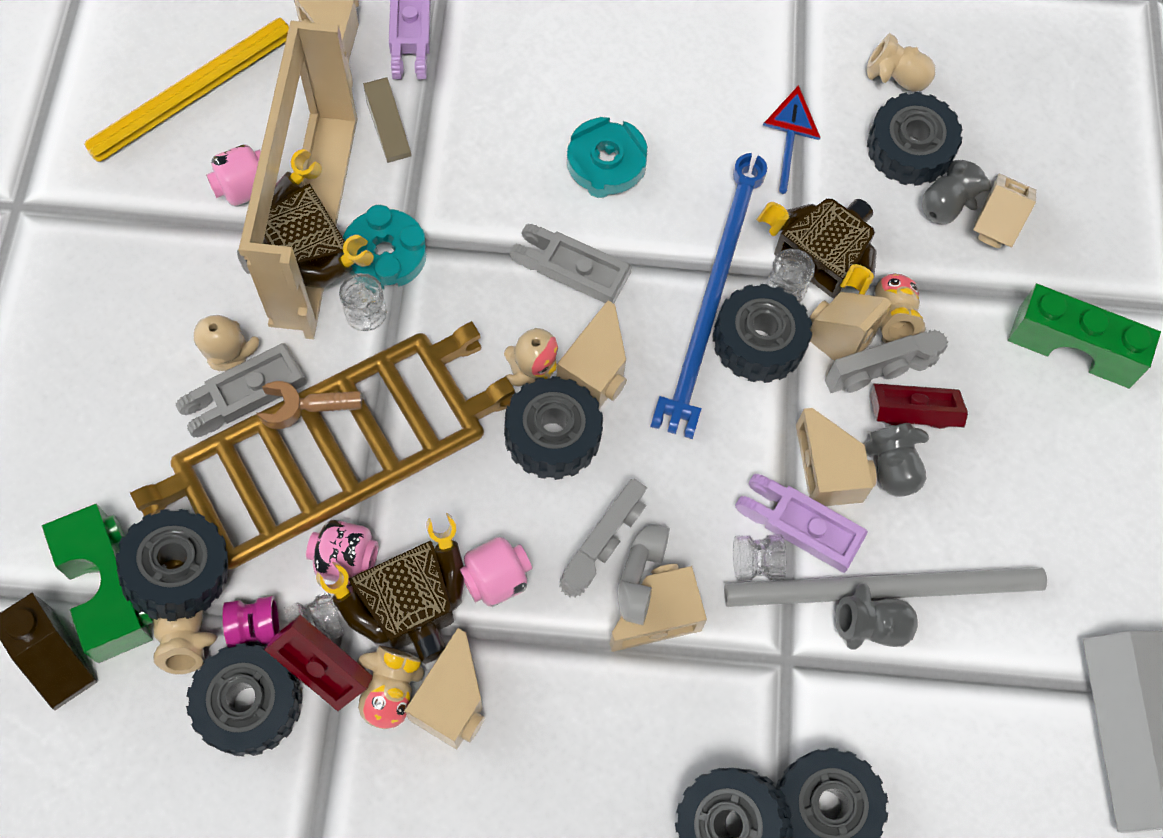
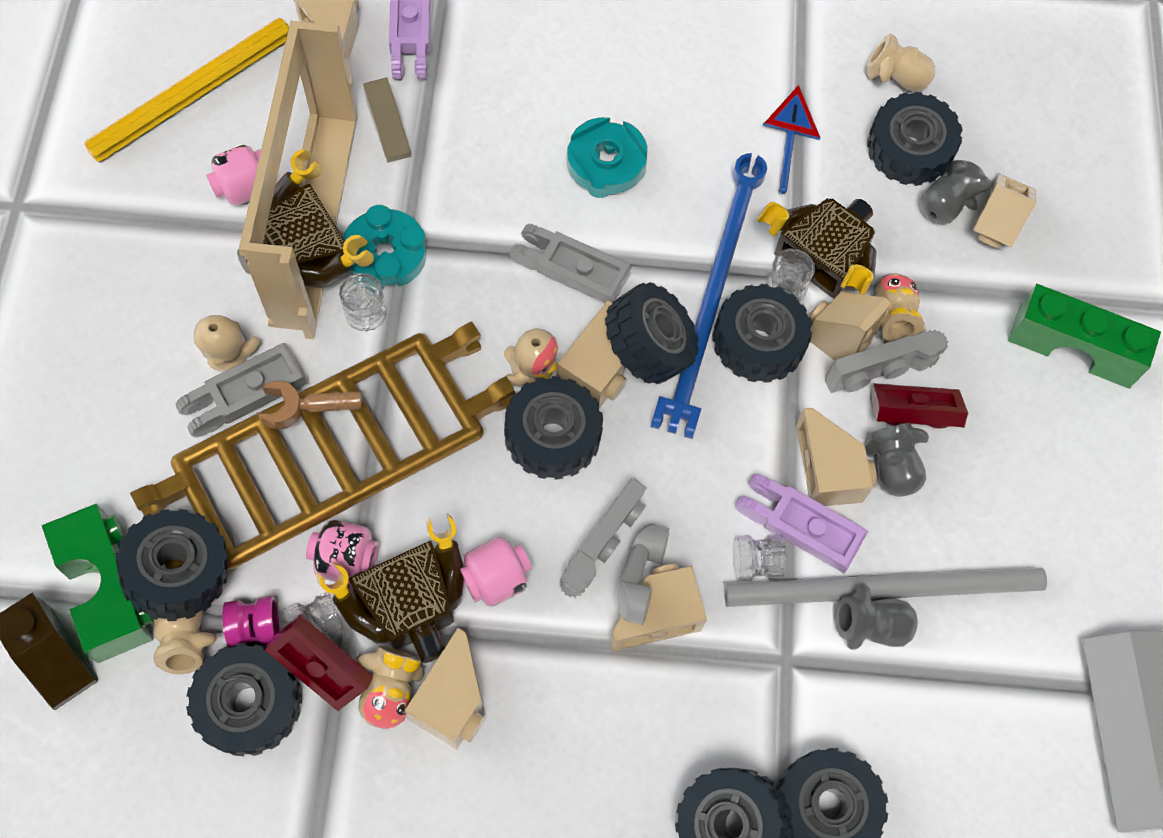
none -> black wheel [605,282,699,385]

